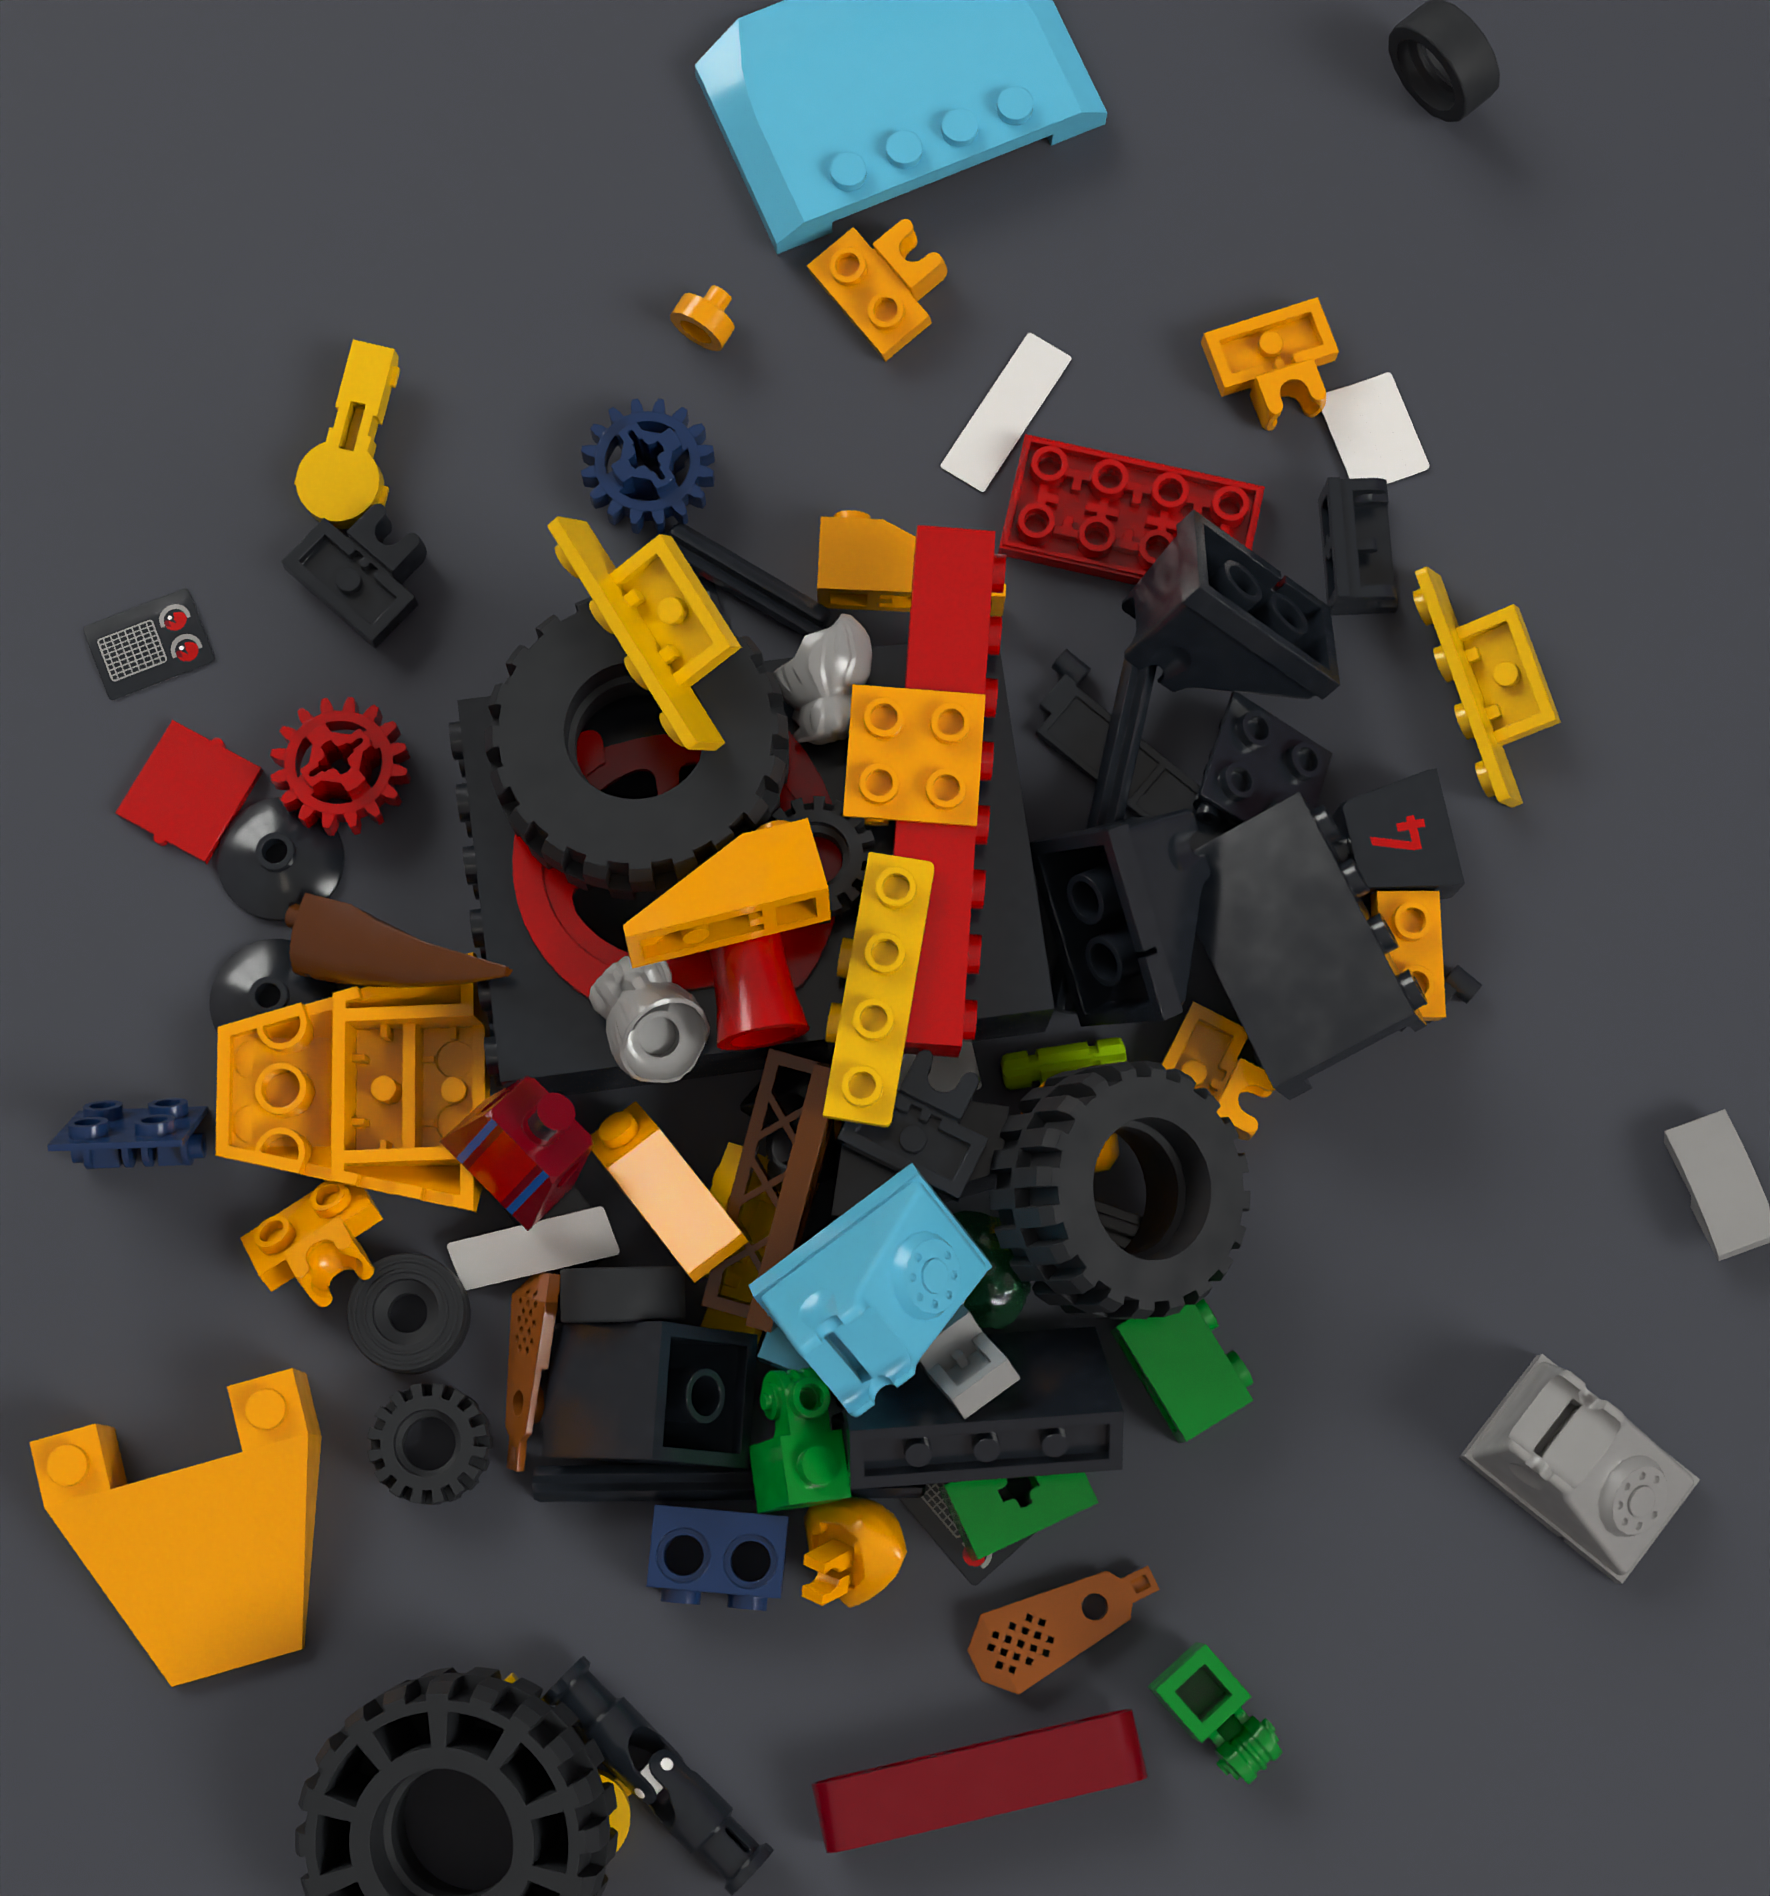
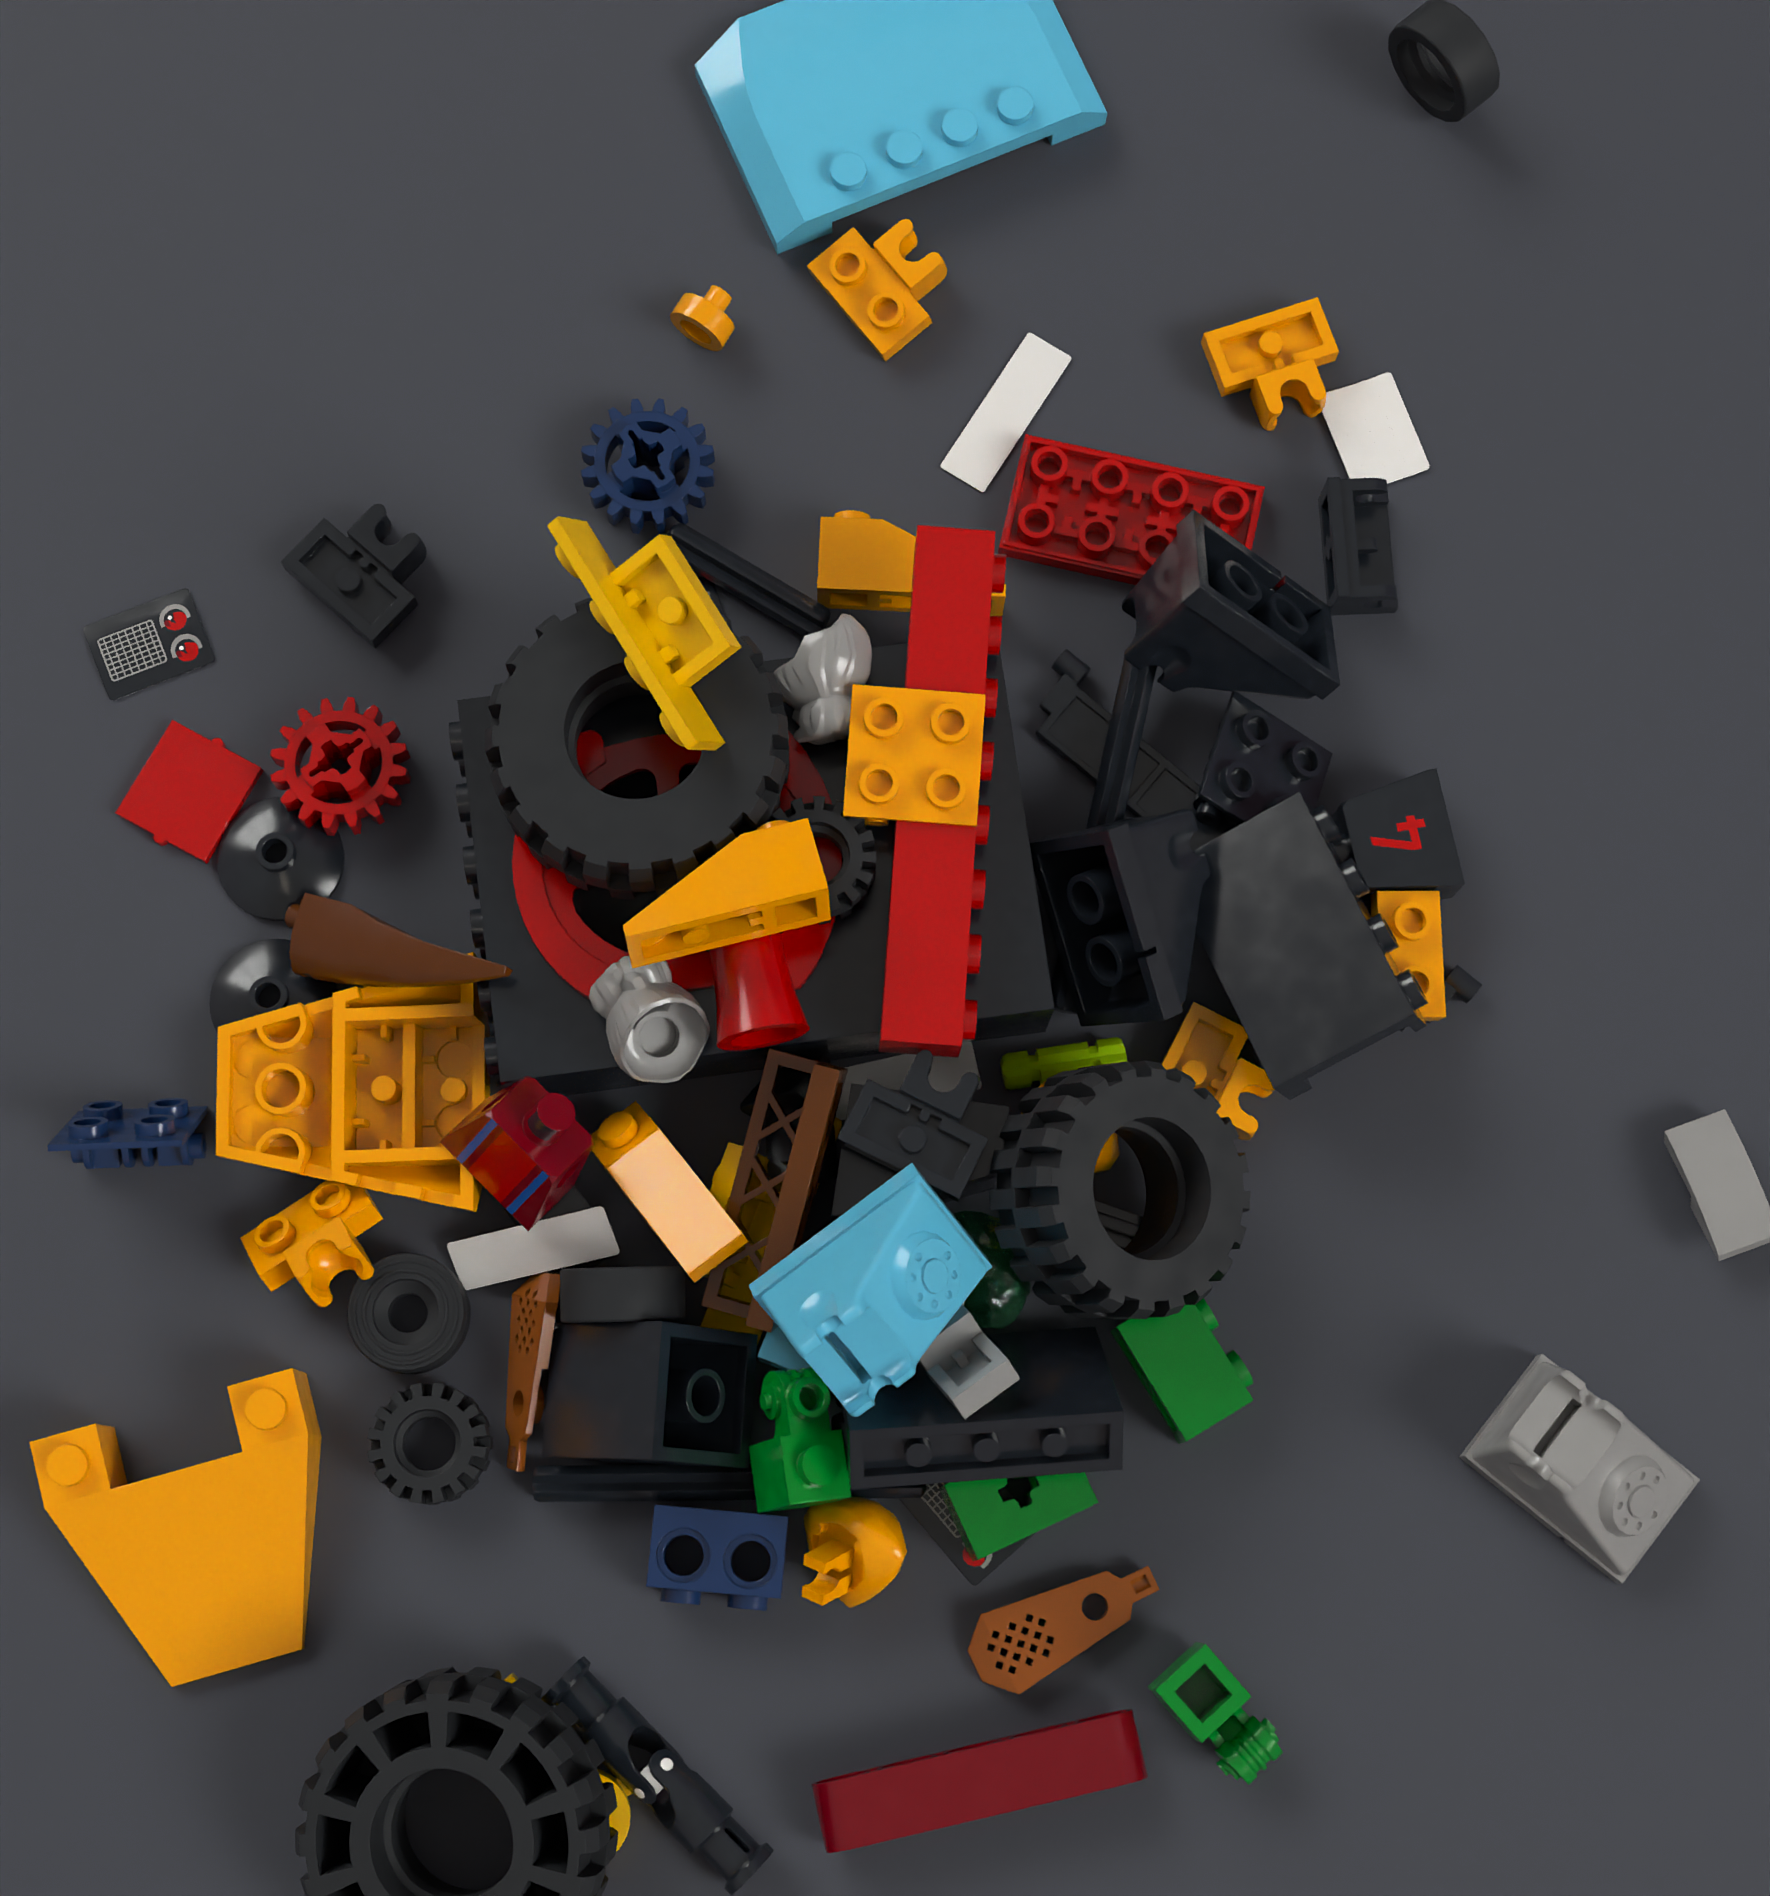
yellow piece [294,339,400,529] -> none
yellow bracket [823,852,934,1127] -> none
yellow bracket [1413,566,1561,808] -> none

